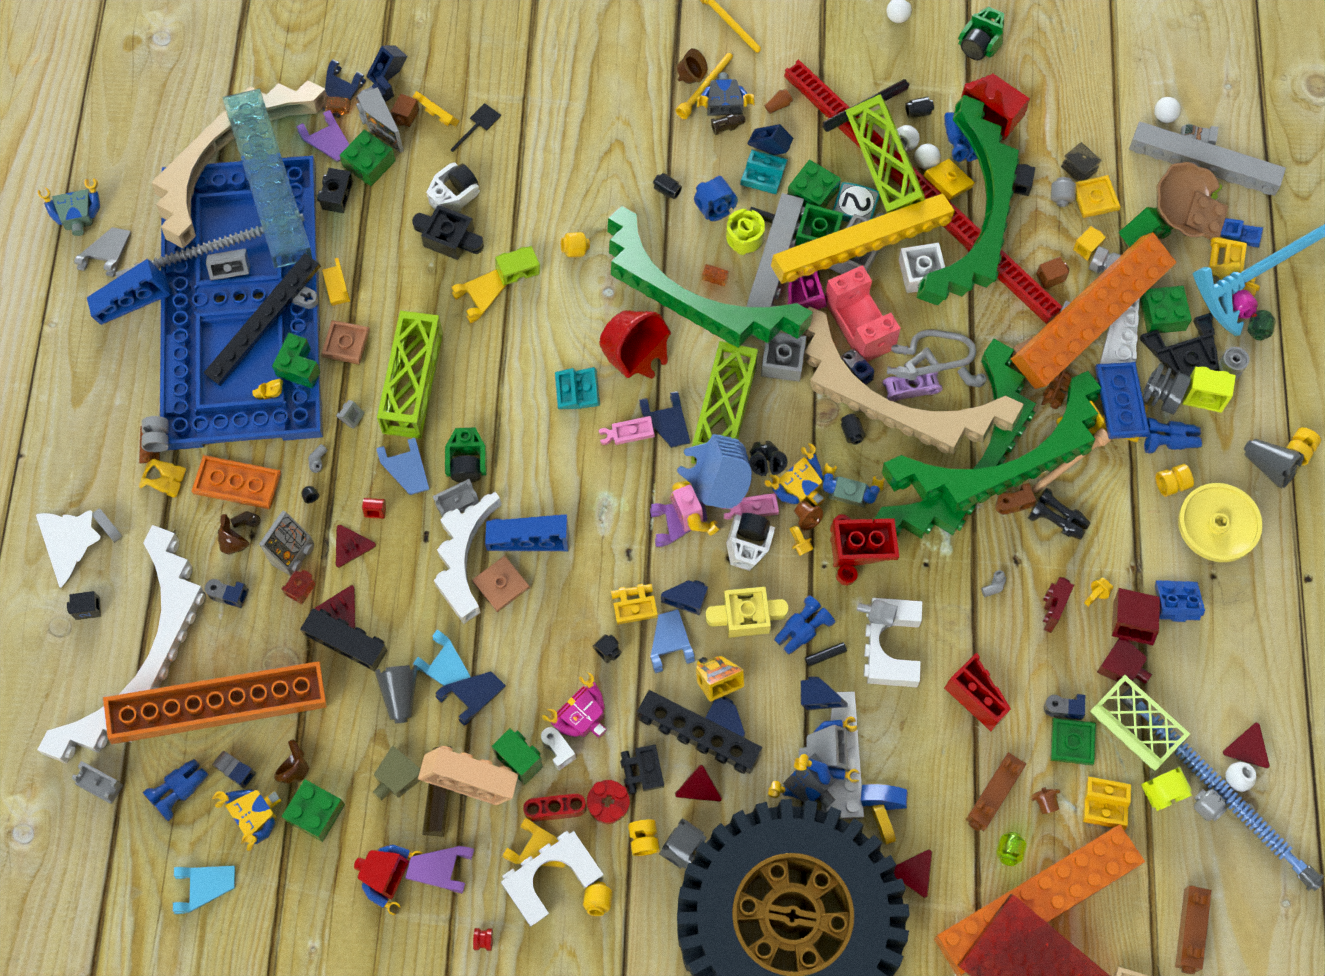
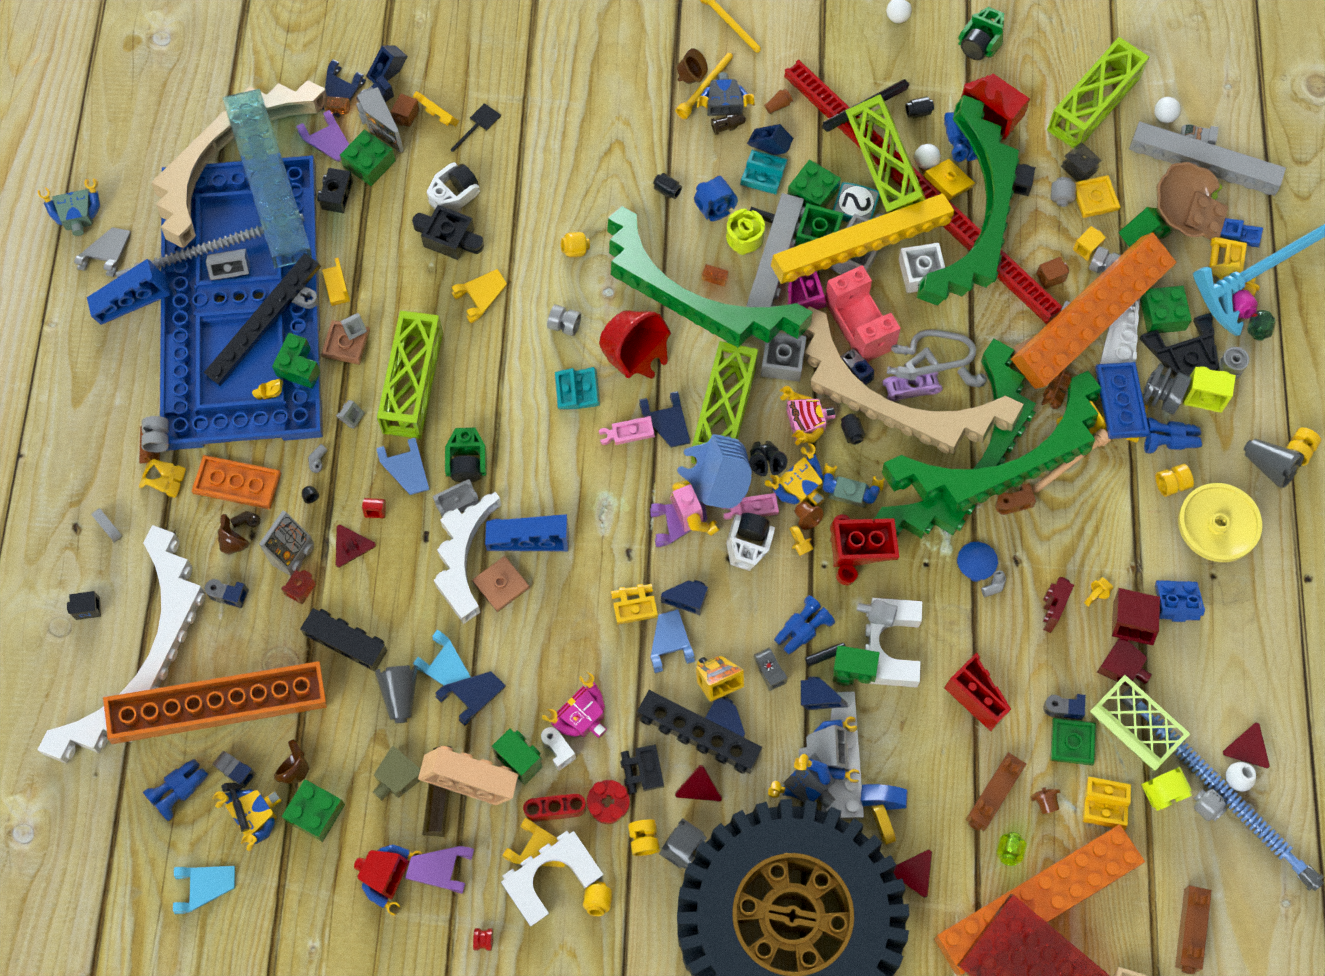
white sticker [36,510,101,588] -> none
light grey hinge [72,761,123,804] -> none
dark red piece [315,585,355,629] -> none
lime brick [495,246,540,286] -> none
black plate [592,634,622,663] -> none
light yellow brick [706,586,788,638] -> none
white piece [896,125,920,151] -> none
black piece [1028,487,1091,540] -> none
none -> black piece [221,783,250,832]
none -> light grey tile [340,313,367,340]
none -> light grey wheel [547,304,582,336]
none -> dark grey leg [754,648,787,691]
none -> torso [779,386,835,445]
none -> green brick [833,645,880,686]
none -> blue dish [956,542,998,582]
none -> lime piece [1047,37,1150,151]

